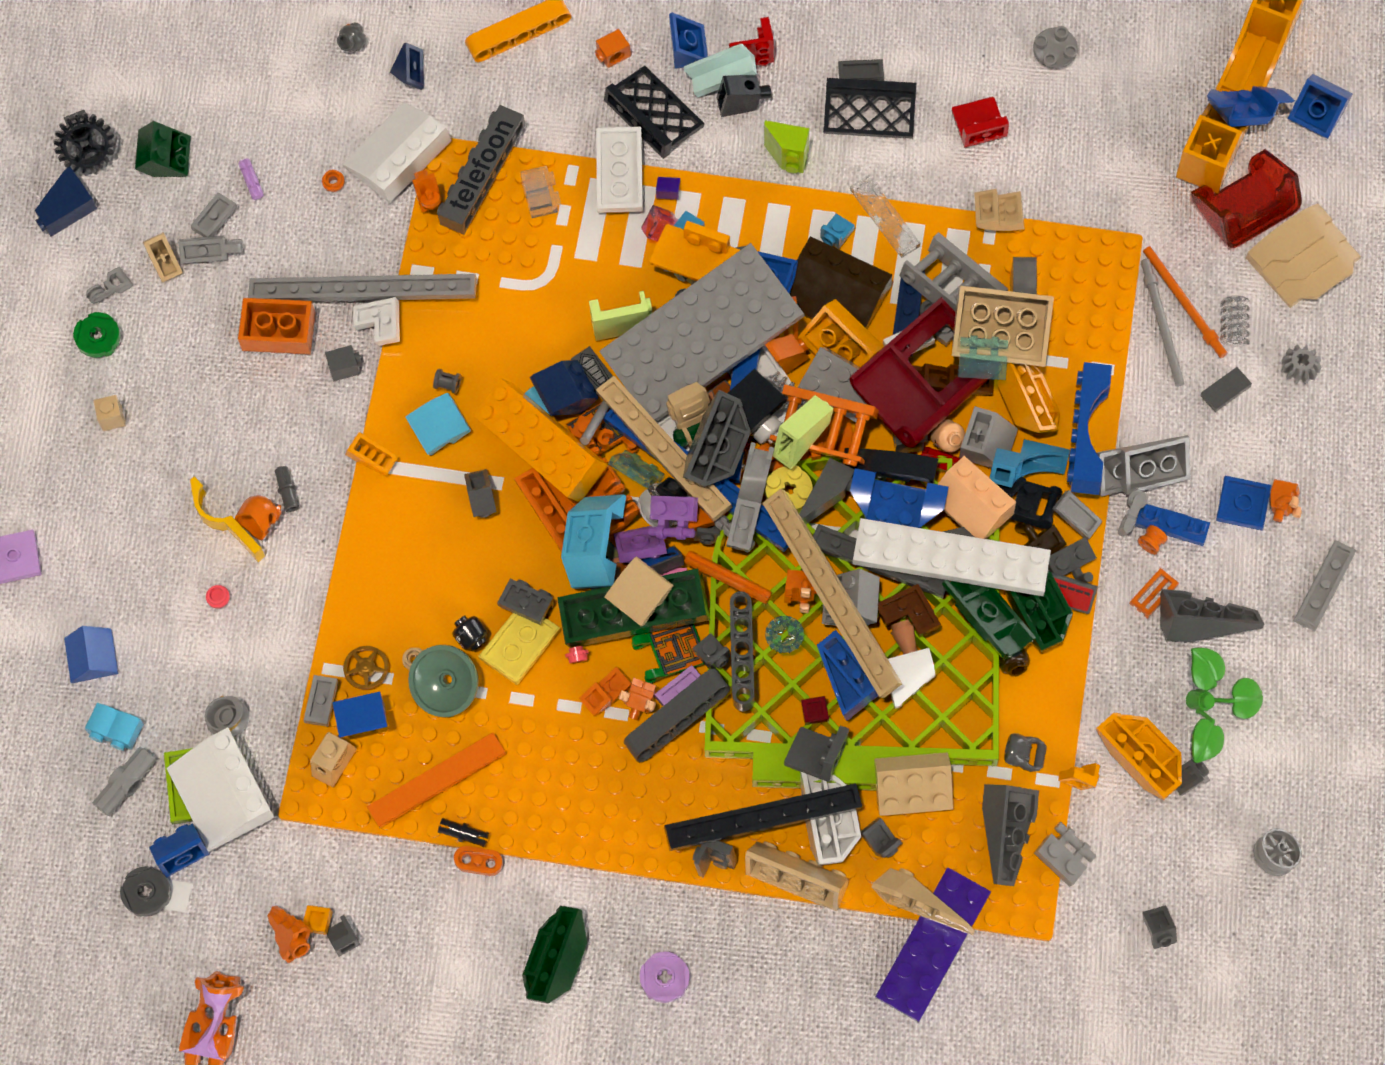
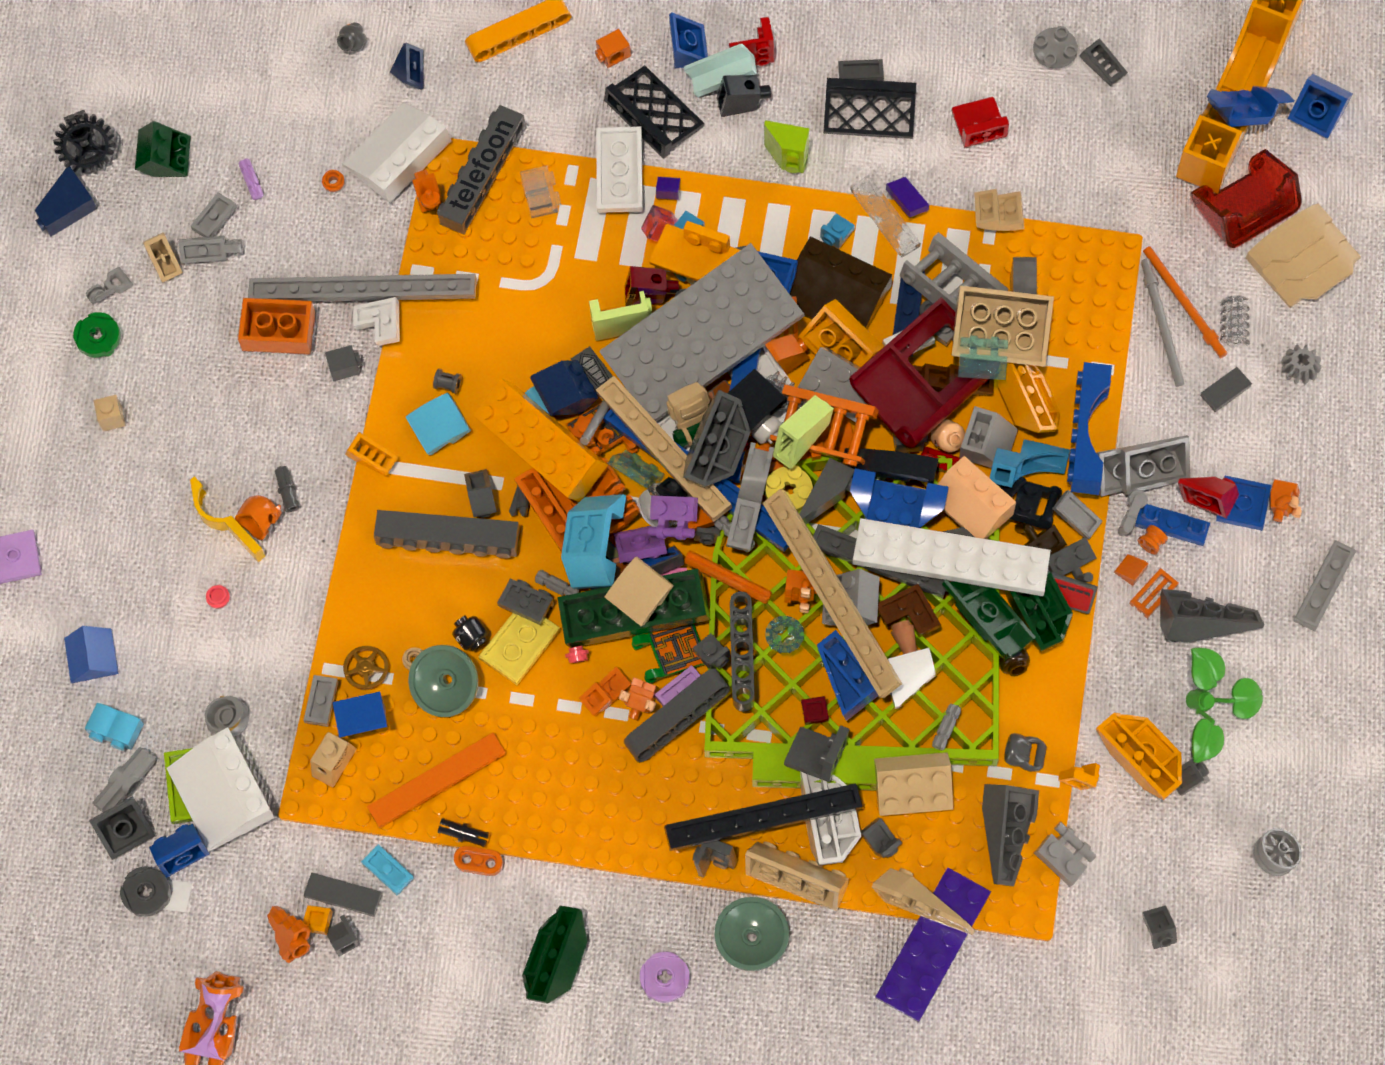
none -> dark grey slope [89,796,155,860]
none -> dark grey tile [303,872,382,917]
none -> medium azure plate [361,844,414,896]
none -> dark grey brick [374,510,520,559]
none -> dark grey piece [509,485,529,517]
none -> light grey axle [535,570,580,596]
none -> dark red torso [624,266,679,306]
none -> sand green dish [714,897,789,971]
none -> dark purple tile [886,177,929,218]
none -> light grey axle [932,704,961,751]
none -> dark grey slope [1079,38,1128,86]
none -> orange slope [1114,554,1149,586]
none -> red slope [1178,477,1239,518]

